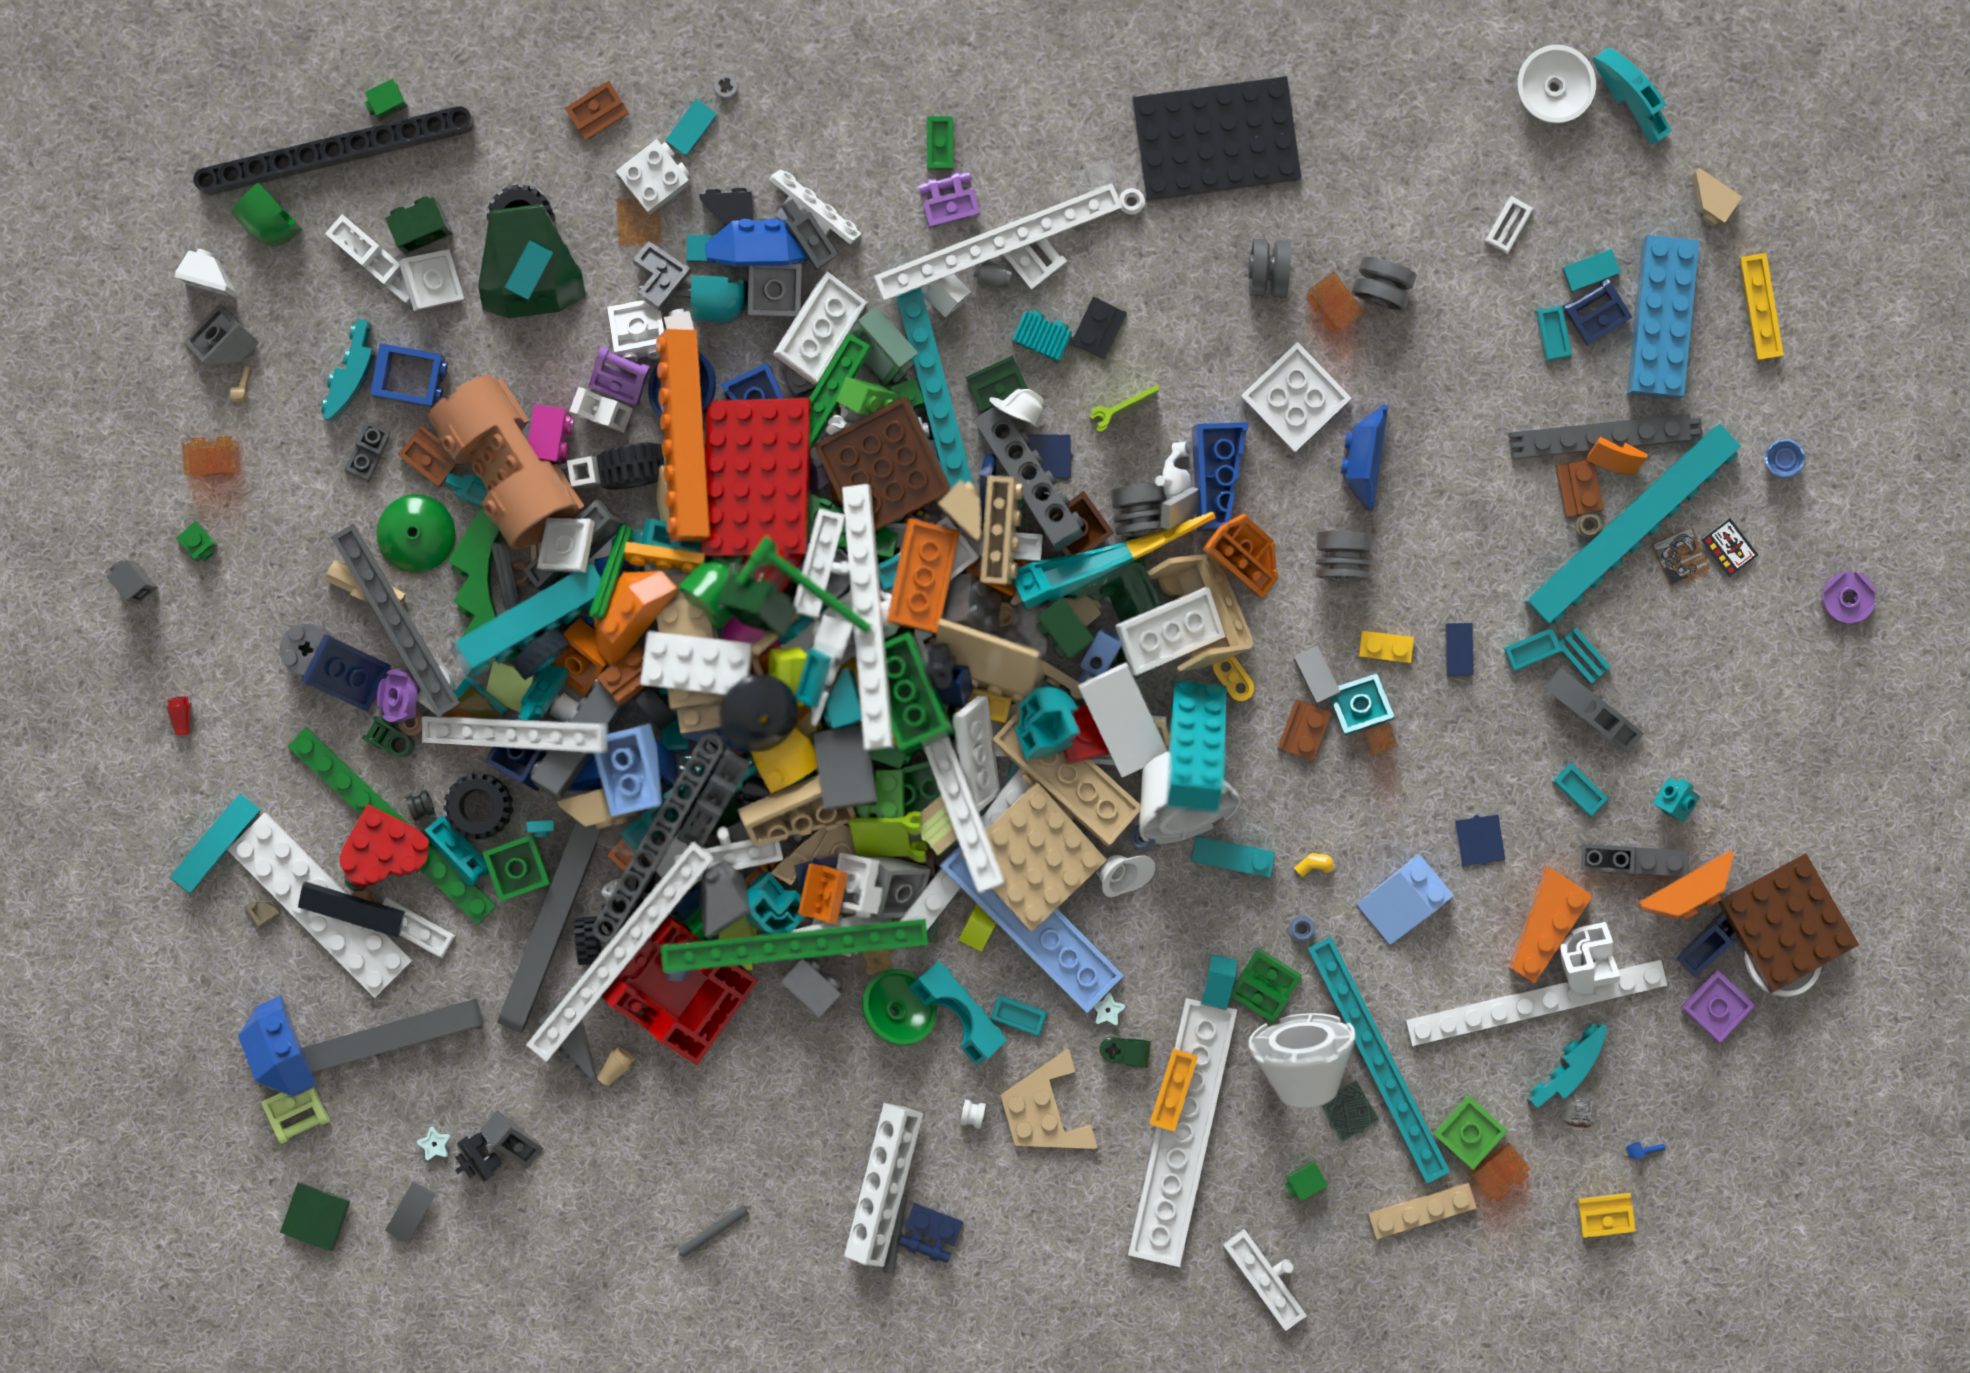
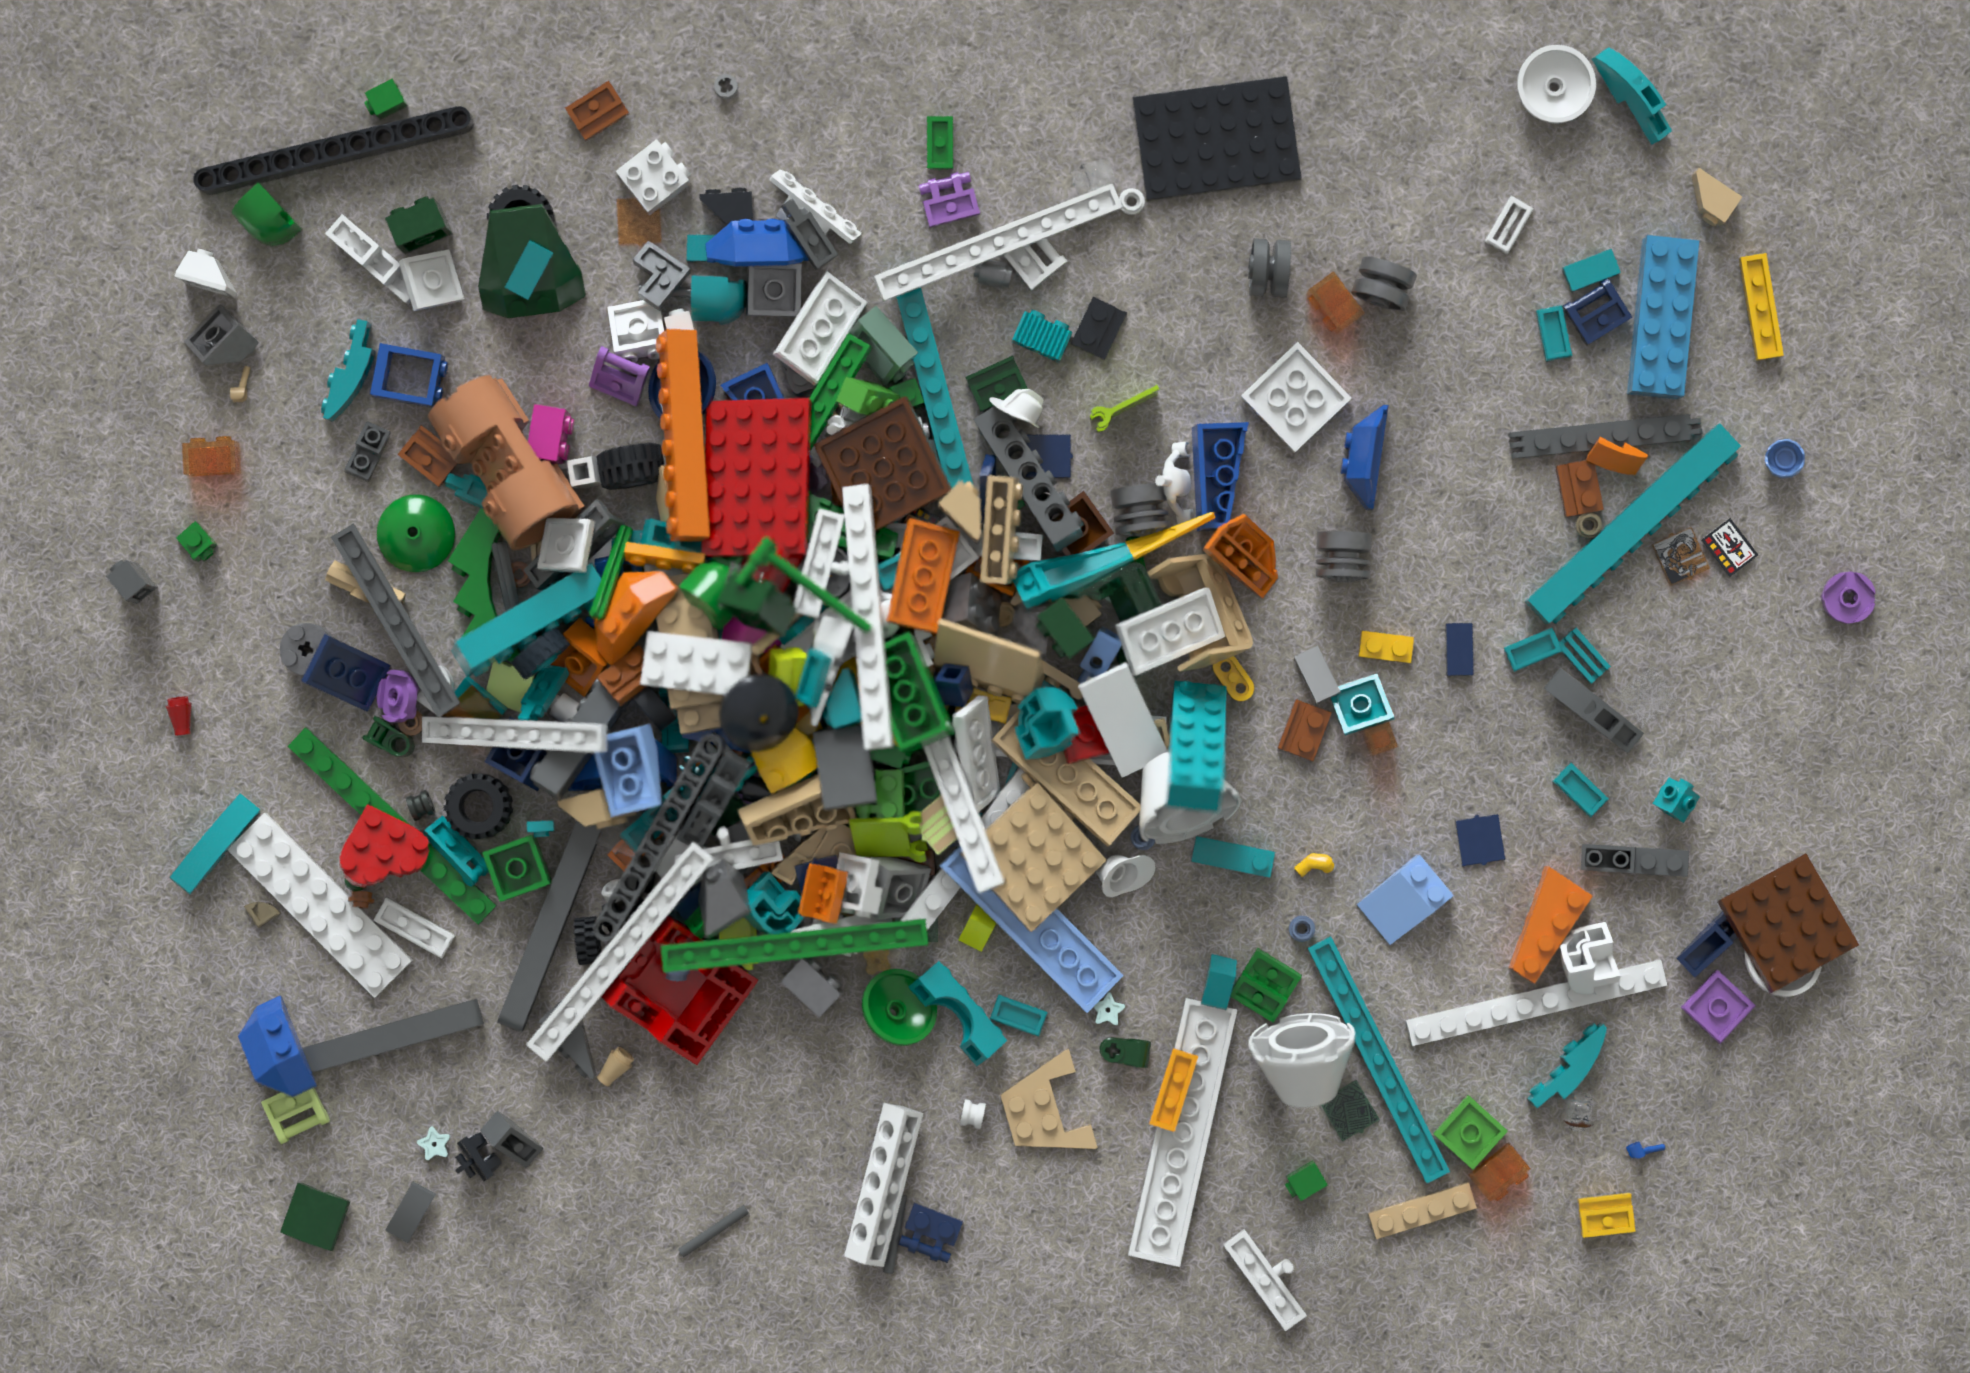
black tile [298,881,405,937] -> none
white brick [570,387,633,433] -> none
teal tile [665,99,718,157] -> none
black hips [923,643,957,689] -> none
white brick [924,274,971,318] -> none
light grey tile [1161,487,1199,530] -> none
orange wedge [1638,850,1734,920] -> none

